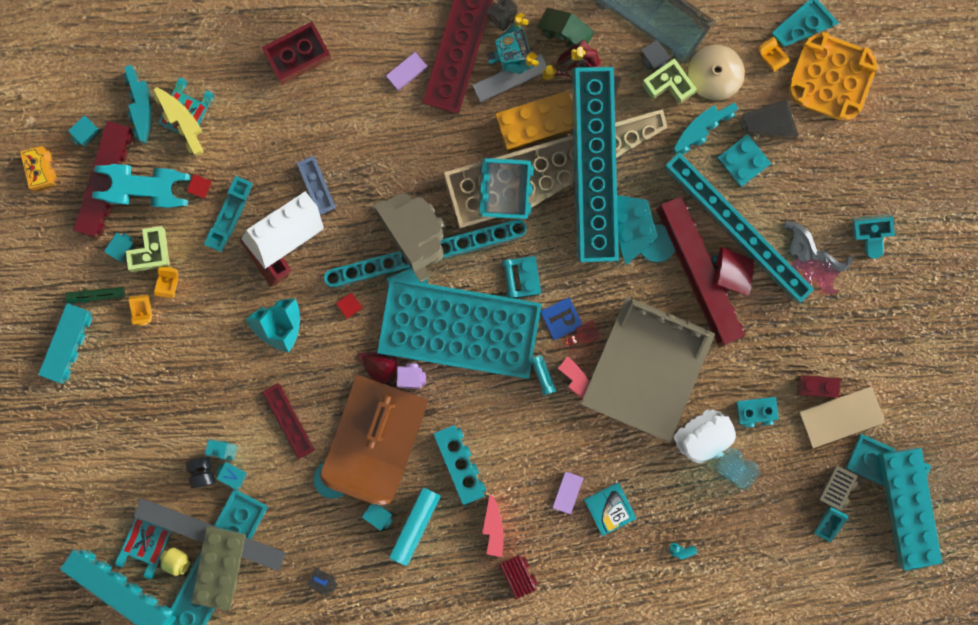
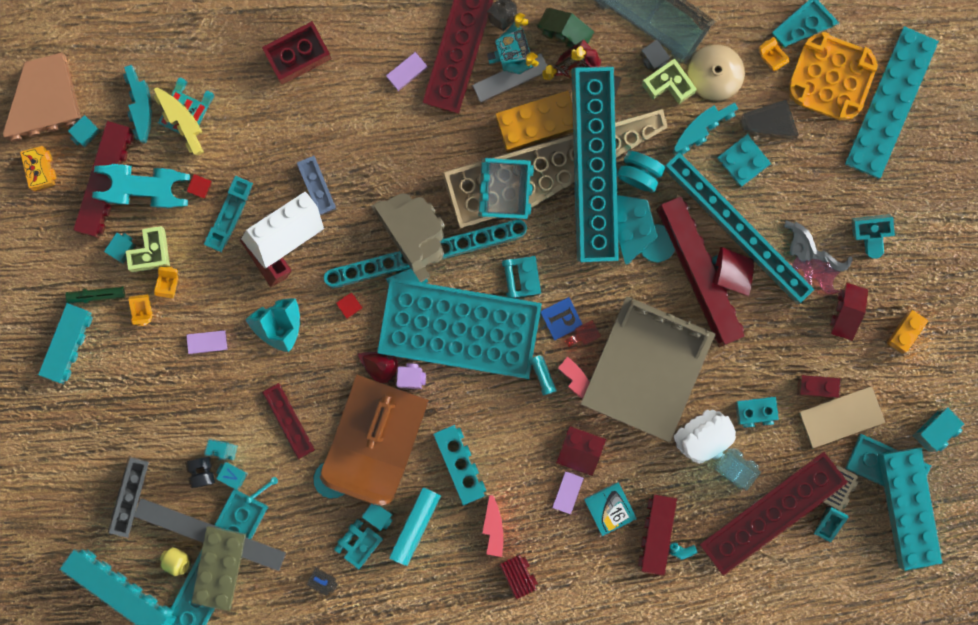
flag [115,518,172,579] -> none
none -> nougat slope [3,53,81,142]
none -> dark grey brick [108,456,149,538]
none -> lavender tile [187,330,227,354]
none -> teal hinge [245,477,278,504]
none -> teal plate [334,519,383,569]
none -> dark red slope [556,426,606,476]
none -> teal wheel [616,150,666,193]
none -> dark red brick [638,494,677,576]
none -> dark red plate [700,452,848,576]
none -> dark red brick [829,282,868,341]
none -> teal plate [845,26,939,179]
none -> light orange brick [887,310,928,354]
none -> teal brick [912,407,964,452]

